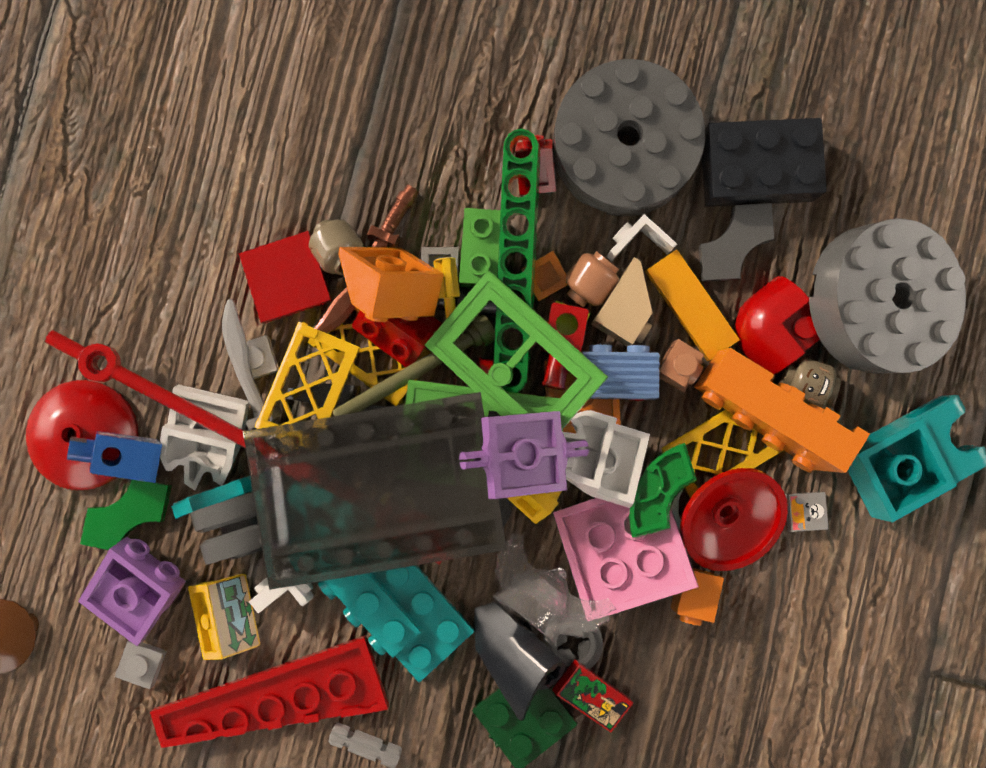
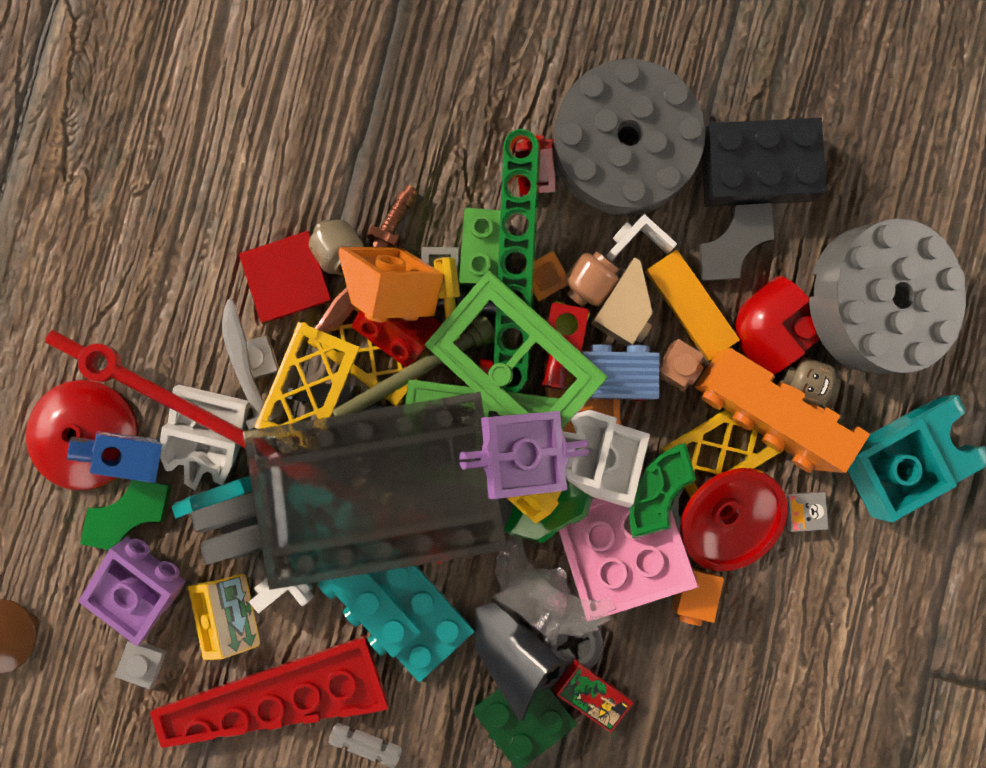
none -> green tile [504,480,593,543]

